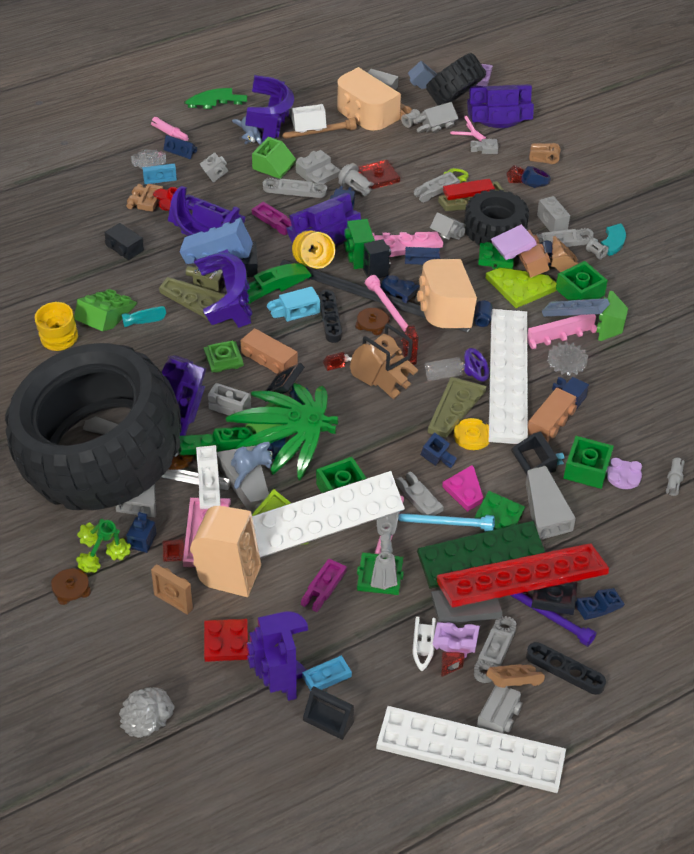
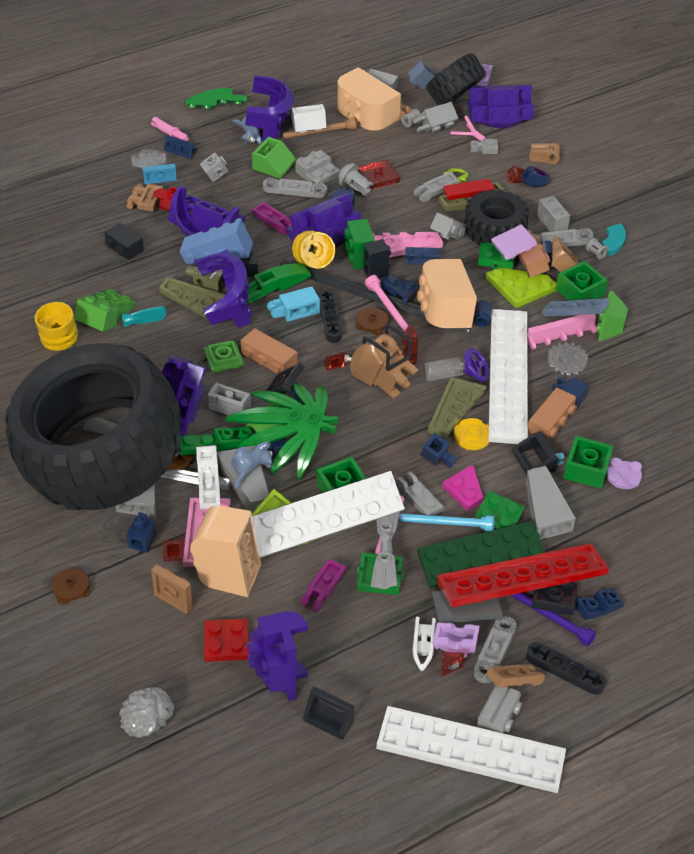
lime plant [76,519,131,573] -> none
dark azure plate [302,655,352,691] -> none
light grey pin [666,458,685,496] -> none

